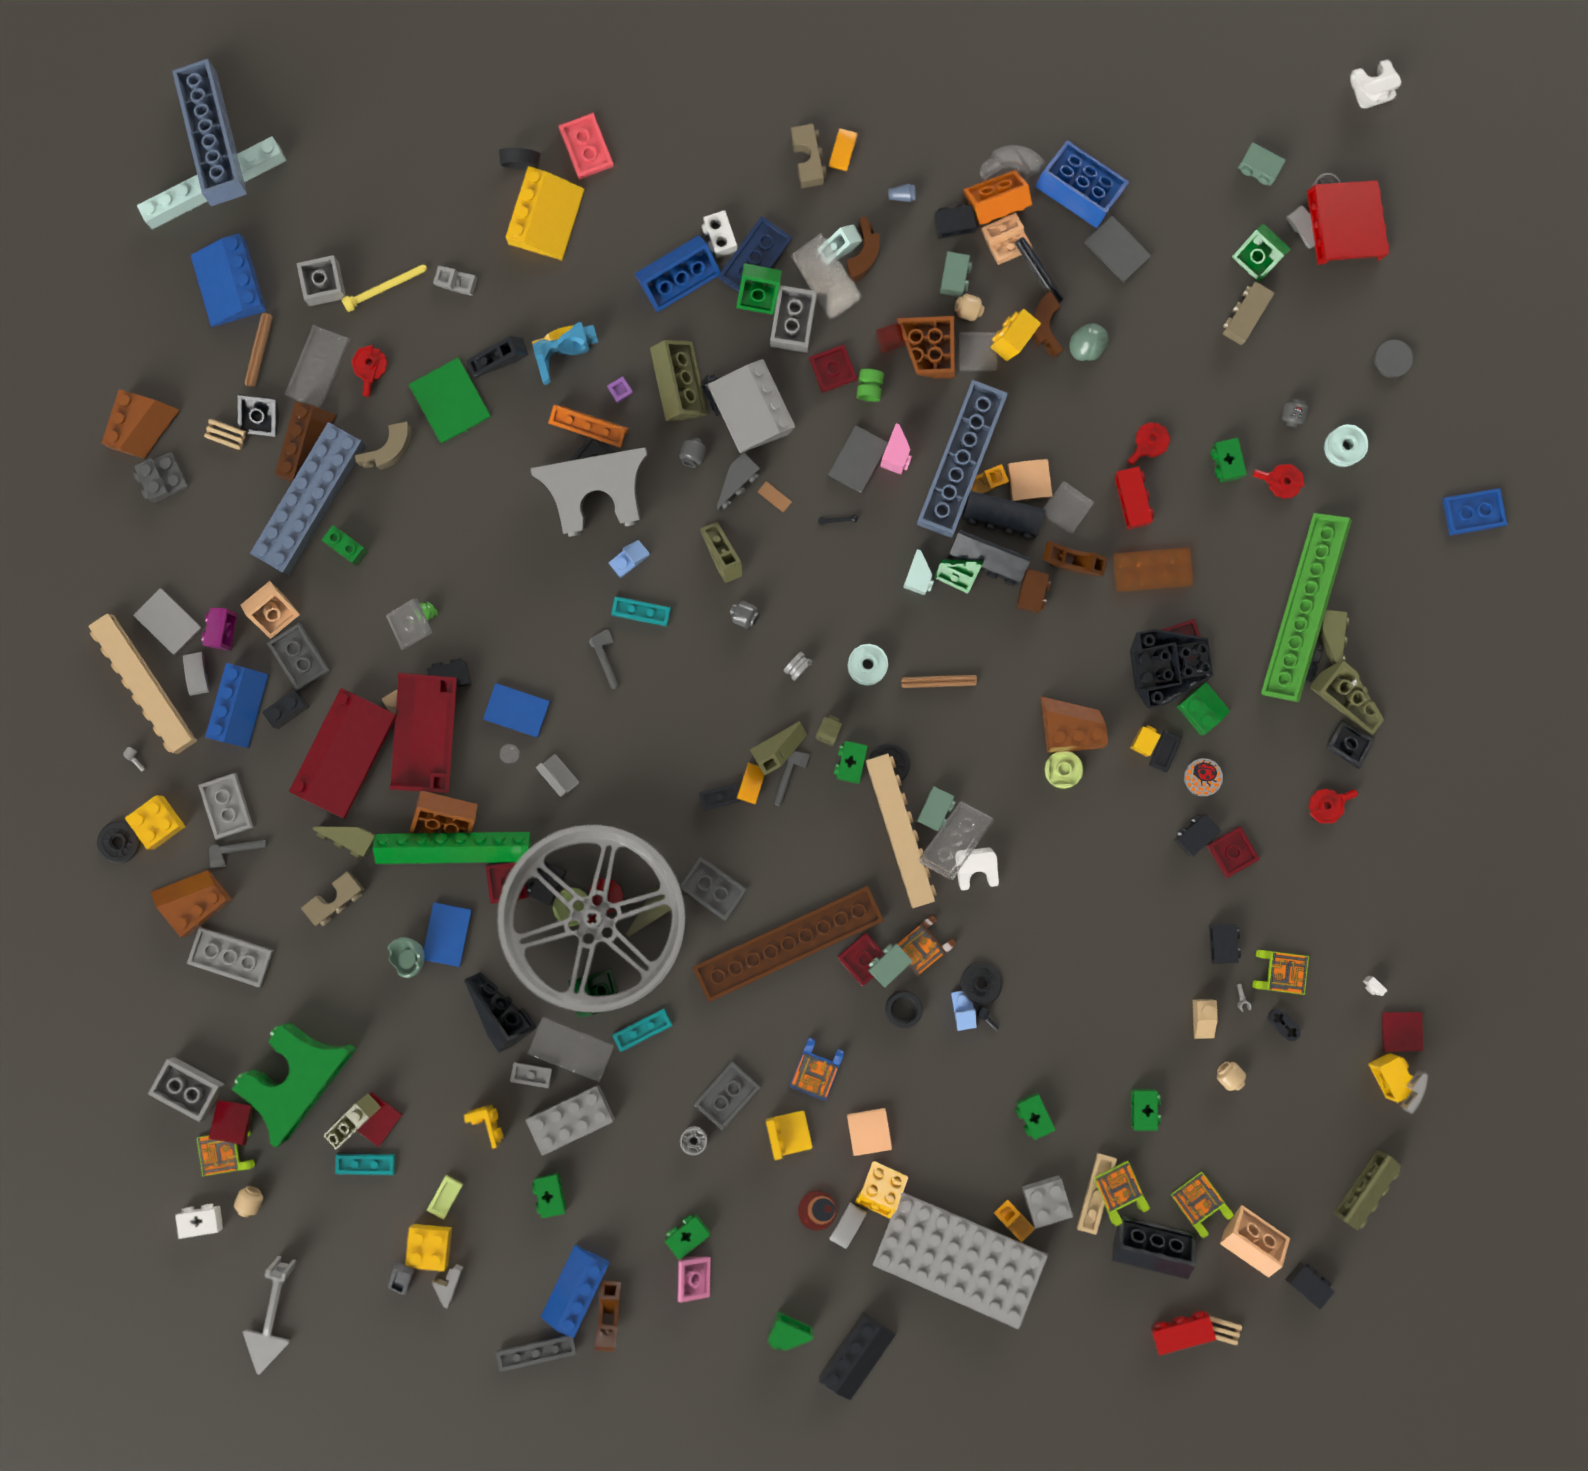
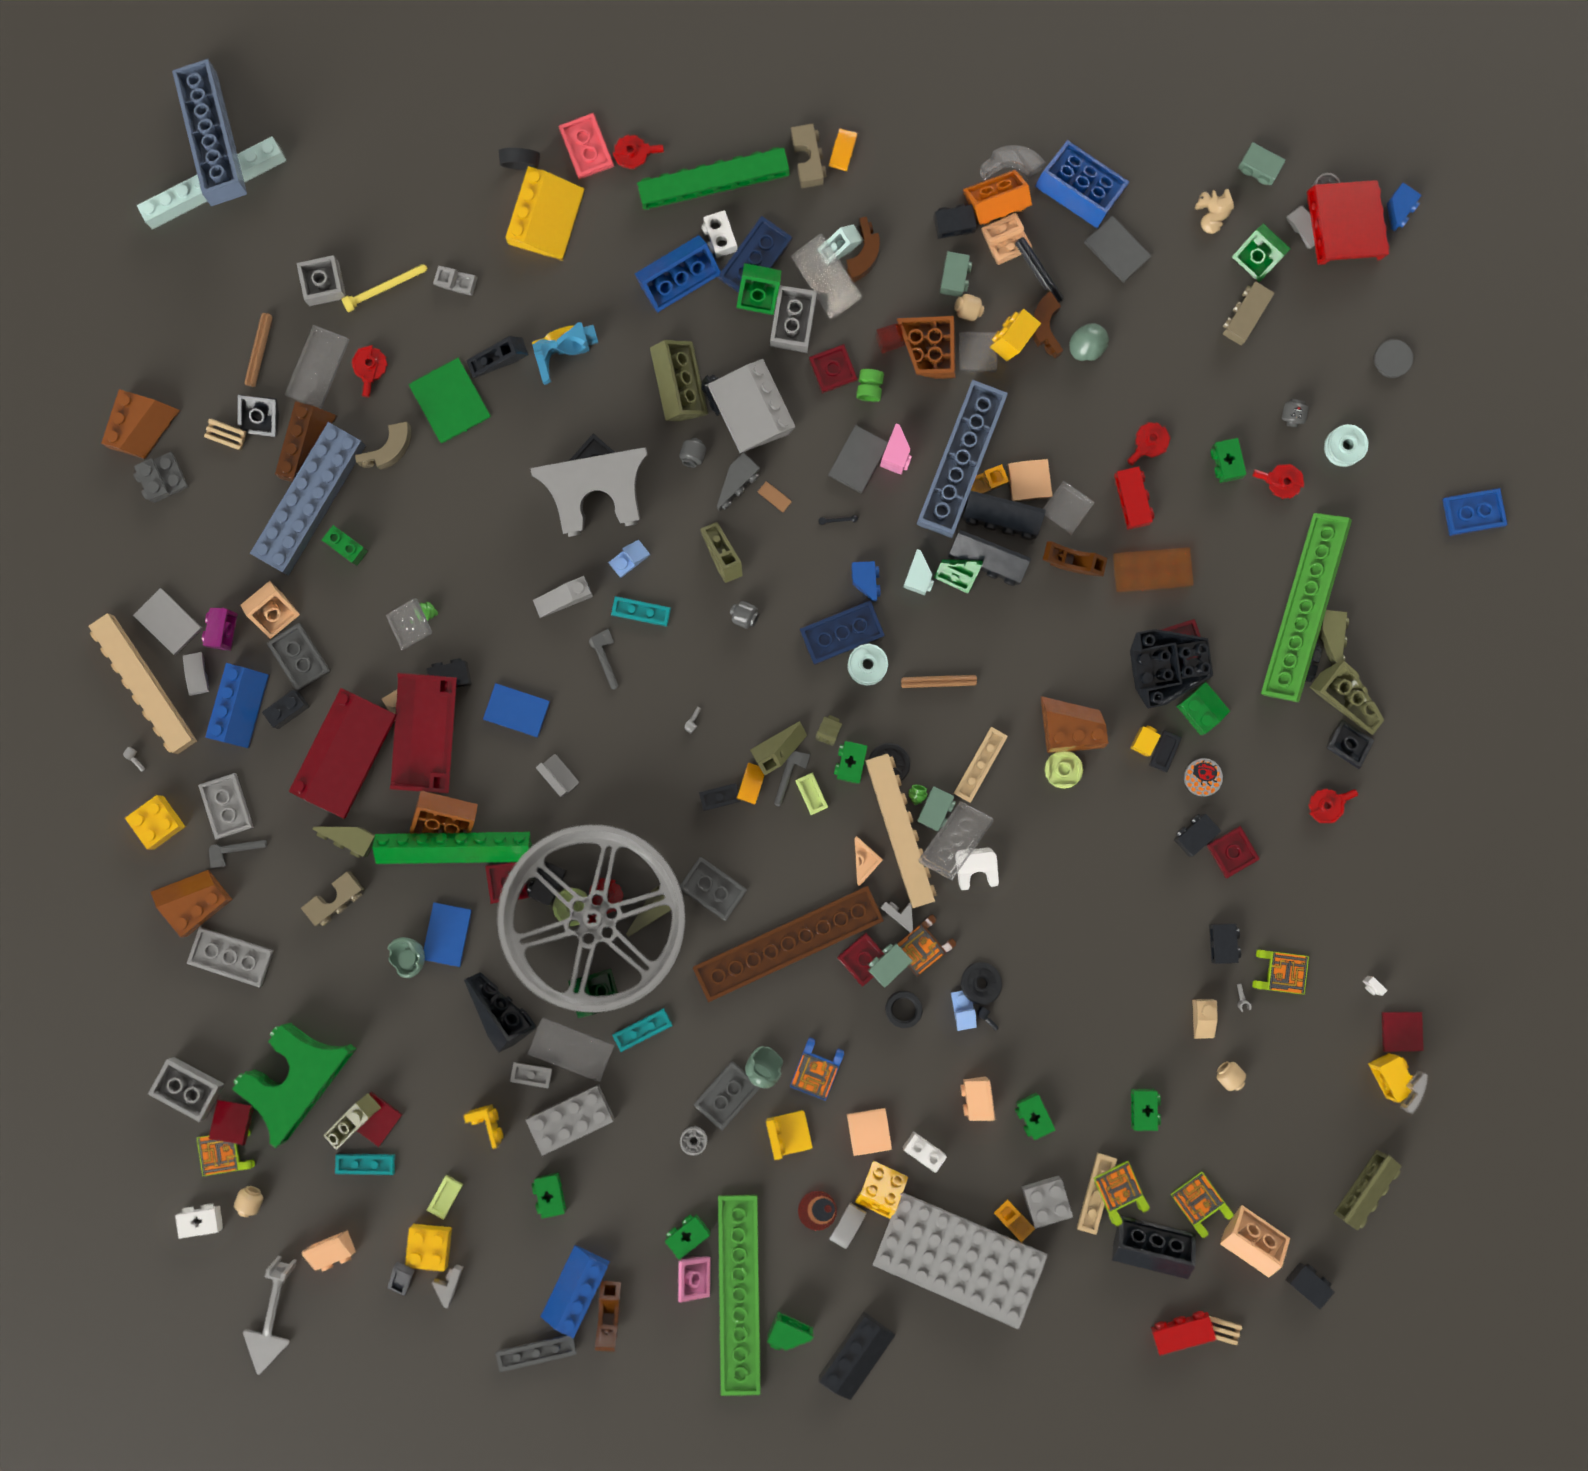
black wheel [97,821,140,863] -> none
blue slope [191,233,266,327] -> none
clear plate [500,744,519,764] -> none
orange fence [548,405,629,448] -> none
medium lavender plate [607,376,633,404] -> none
light grey wheel [783,651,812,681] -> none
sand blue cone [889,183,916,202] -> none
reddish brown brick [1016,569,1051,614] -> none
black beam [1268,1009,1301,1041] -> none
white piece [1351,60,1401,108] -> none
none -> light nougat slope [302,1230,356,1271]
none -> light grey slope [533,576,593,618]
none -> red piece [612,134,664,169]
none -> green brick [637,147,789,210]
none -> light grey hand [684,707,701,734]
none -> bright green plate [718,1195,760,1396]
none -> sand green piece [745,1046,783,1088]
none -> yellowish green tile [795,772,828,815]
none -> dark blue plate [800,601,885,665]
none -> blue slope [851,561,880,602]
none -> light nougat tile [855,836,883,886]
none -> light grey slope [880,902,913,933]
none -> white brick [903,1131,947,1173]
none -> bright green plate [908,785,928,805]
none -> tan plate [953,727,1008,803]
none -> light nougat slope [960,1077,995,1121]
none -> tan animal [1195,189,1234,234]
none -> blue slope [1387,183,1421,231]

